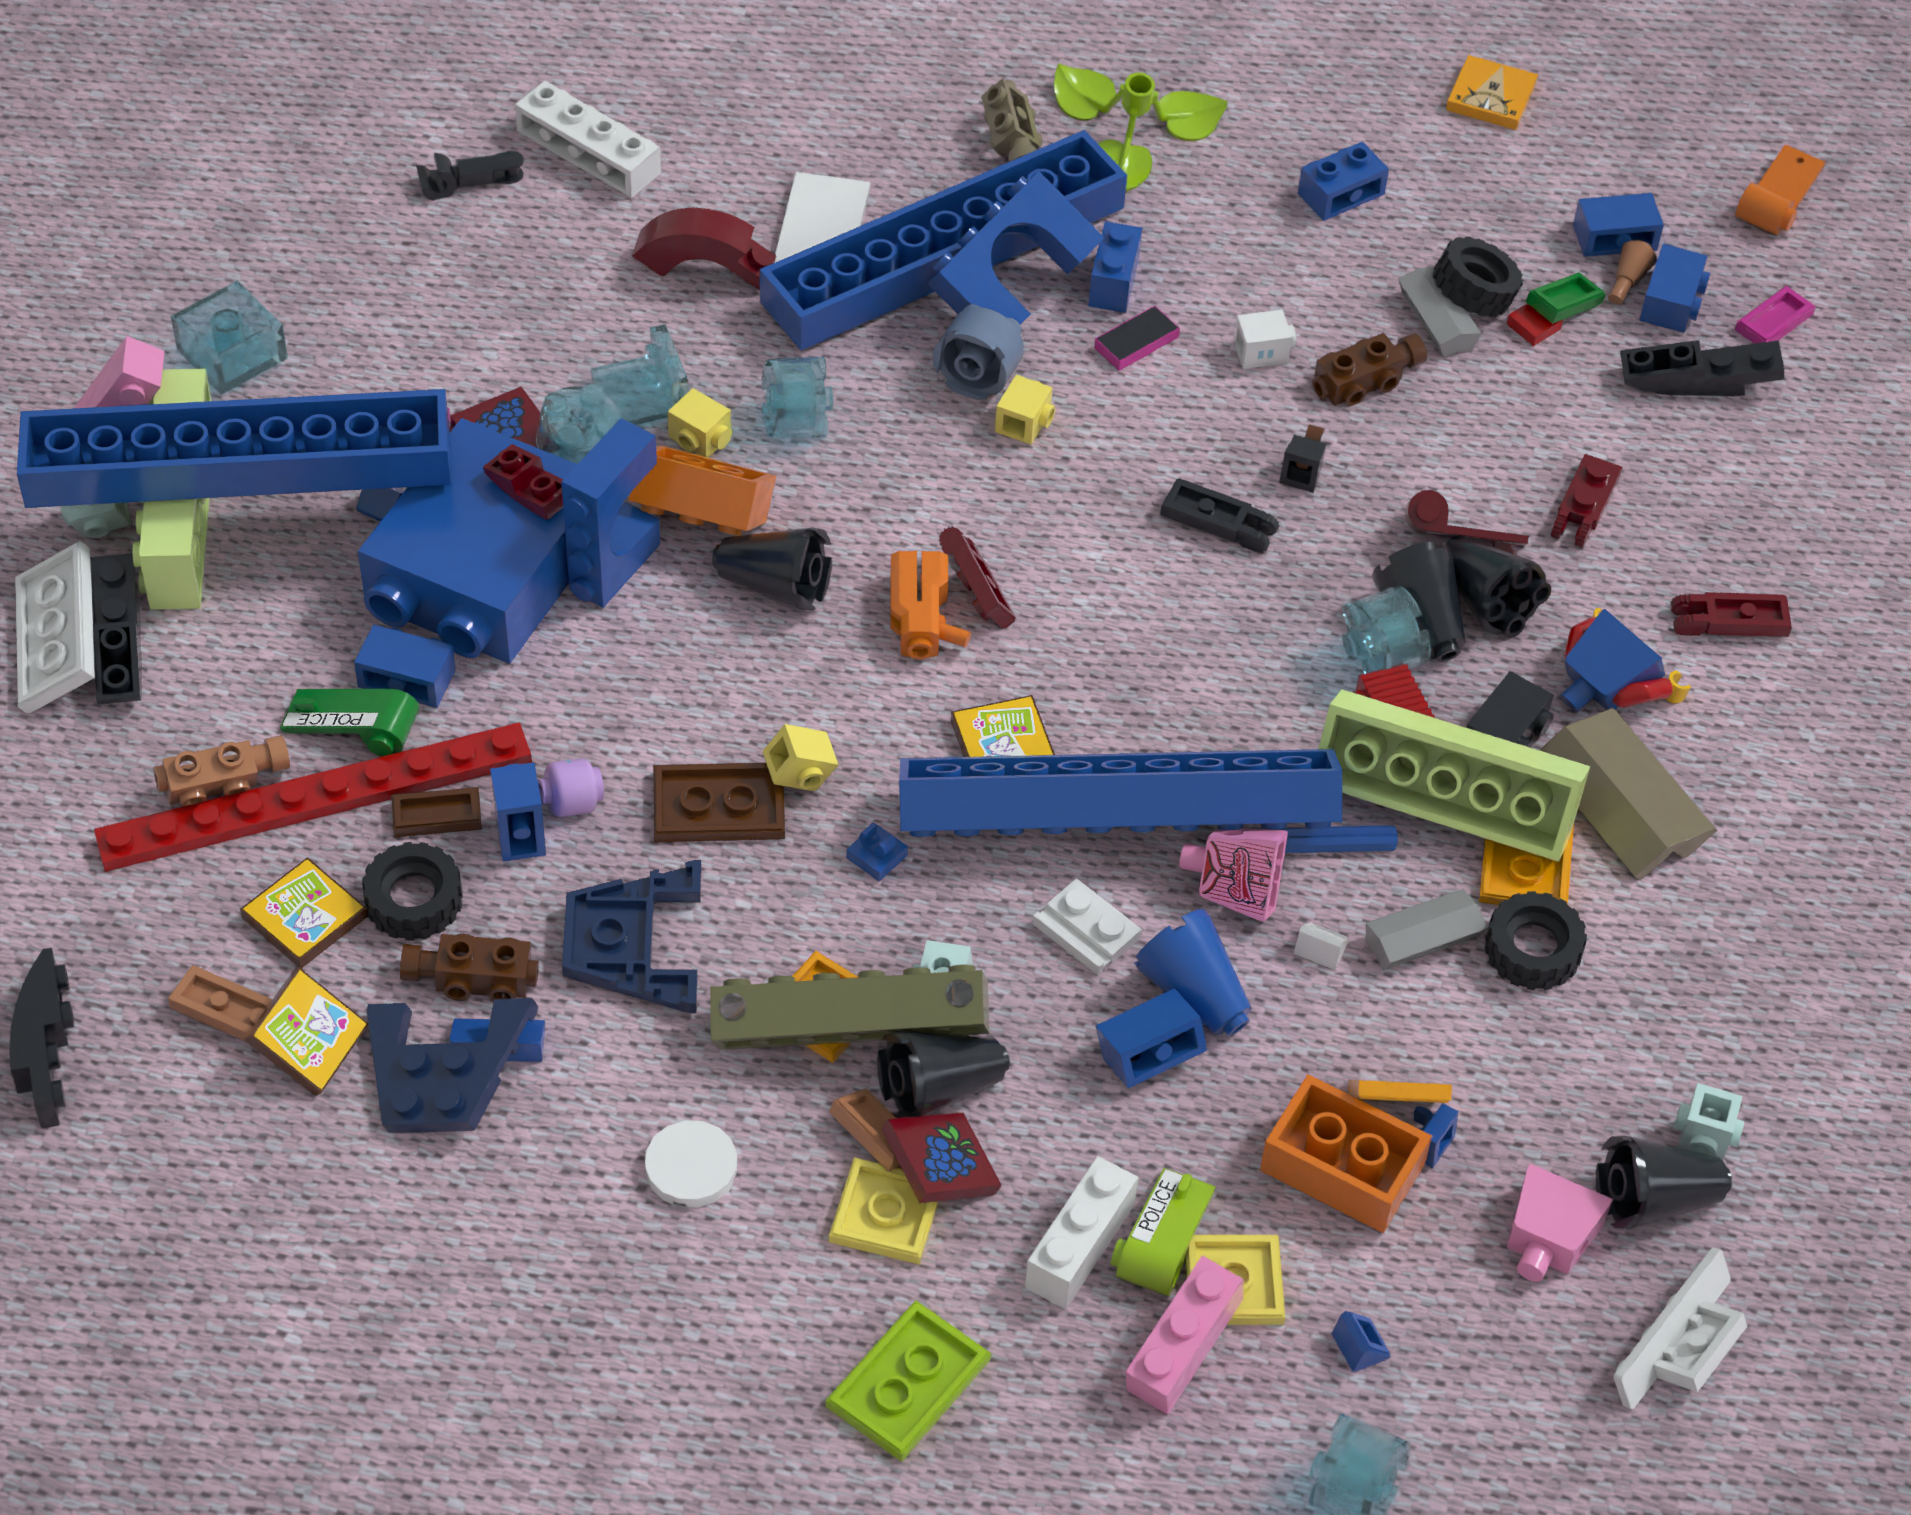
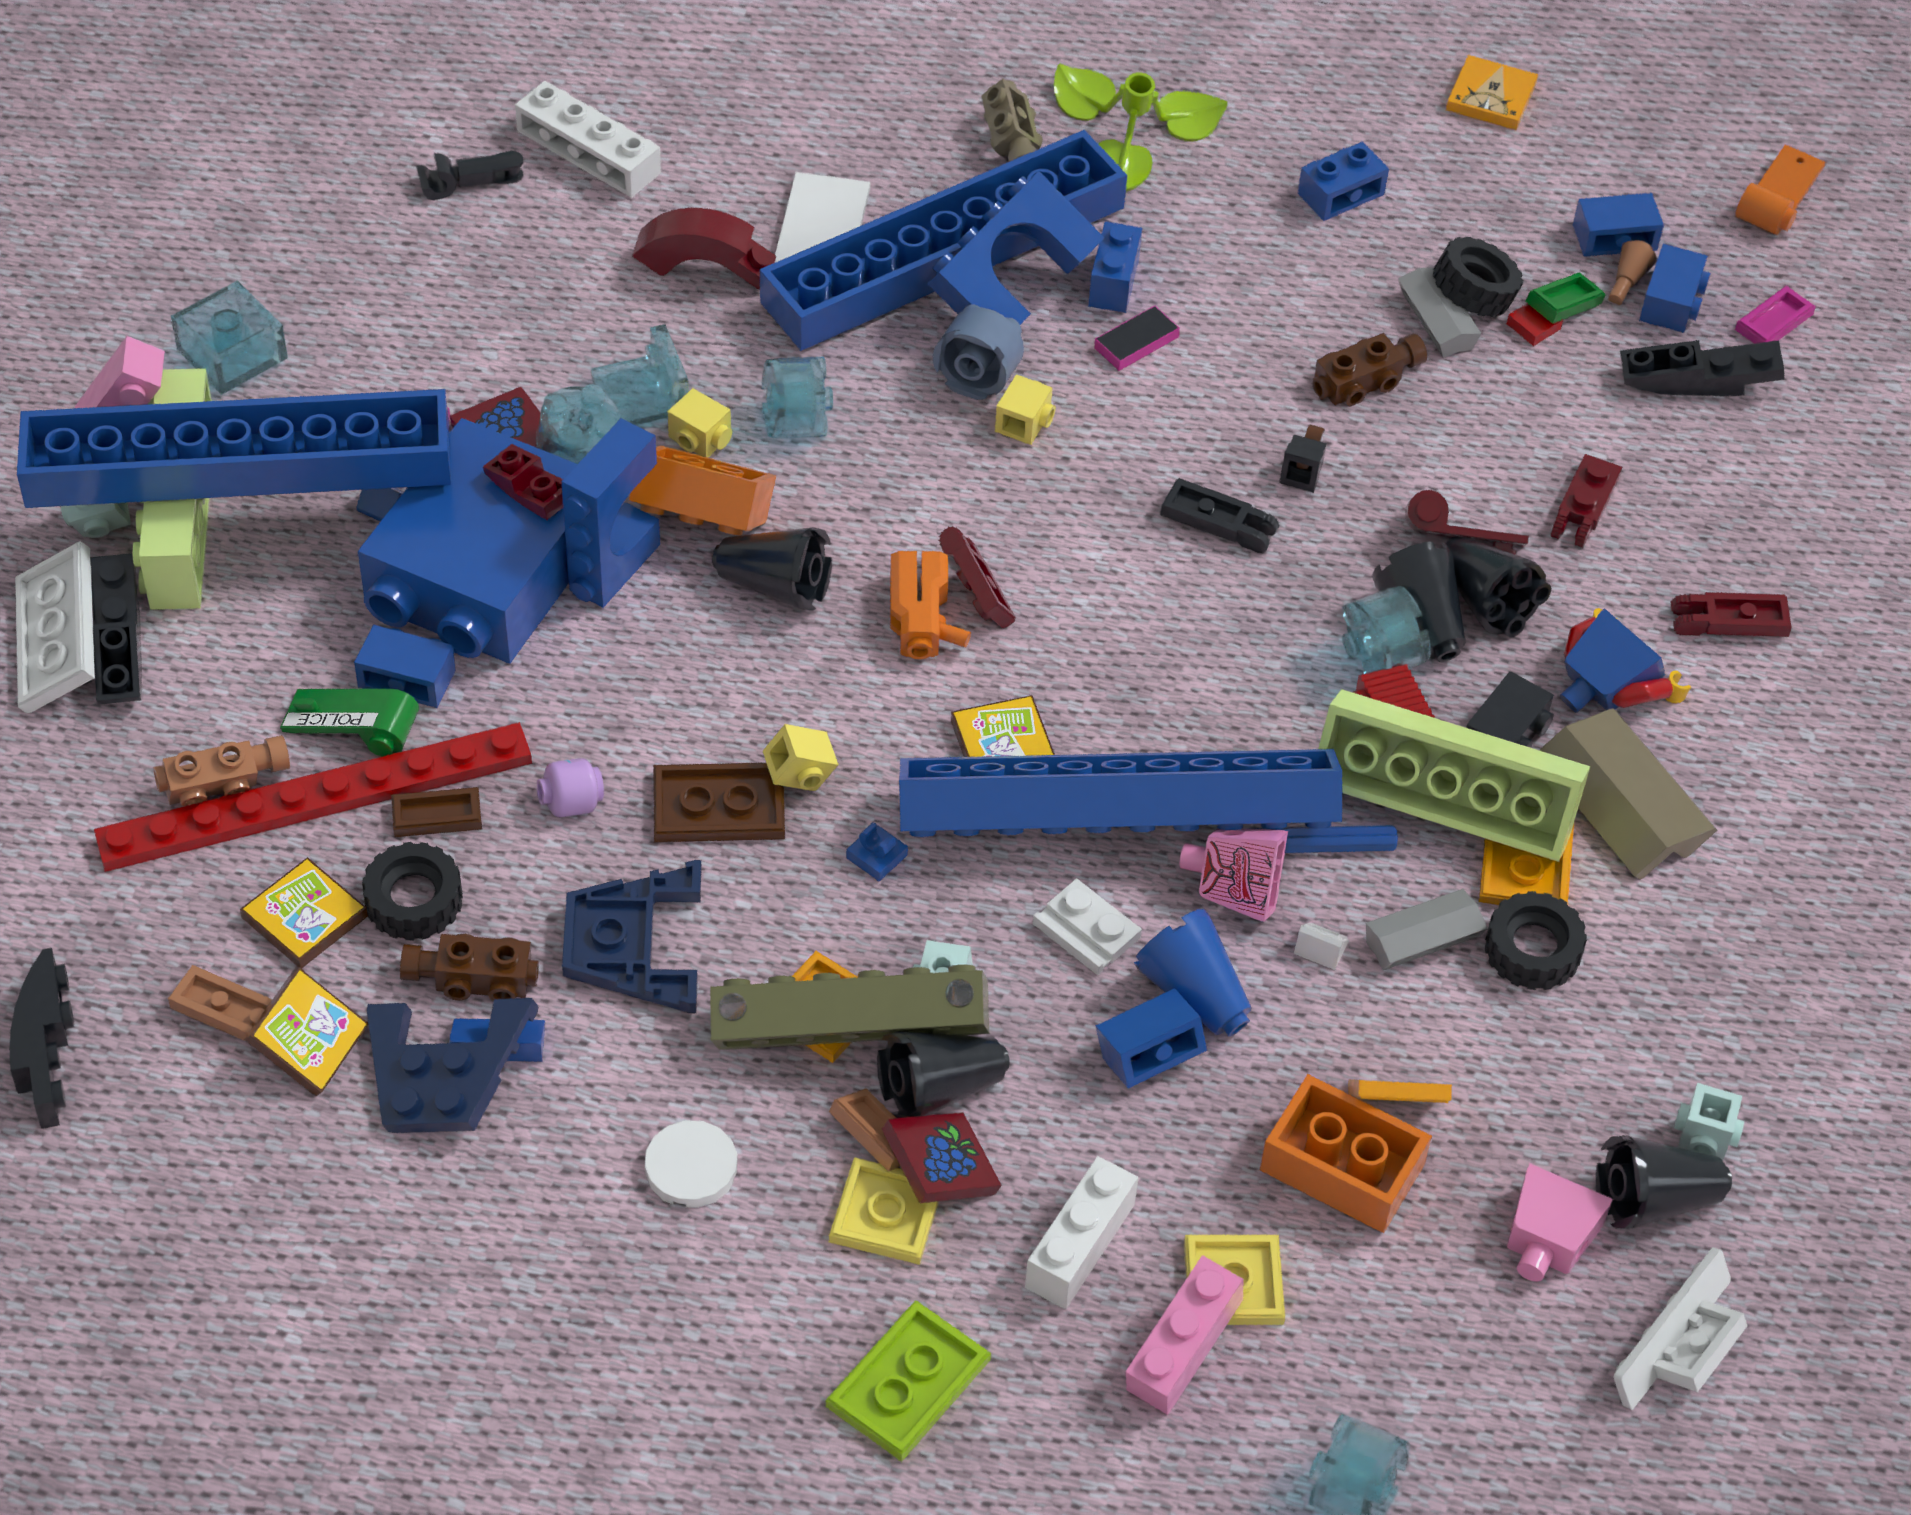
blue brick [490,763,546,862] -> none
lime door [1110,1168,1216,1297] -> none
white brick [1234,310,1296,369] -> none
blue slope [1331,1311,1391,1373] -> none
blue tile [1413,1103,1459,1169] -> none

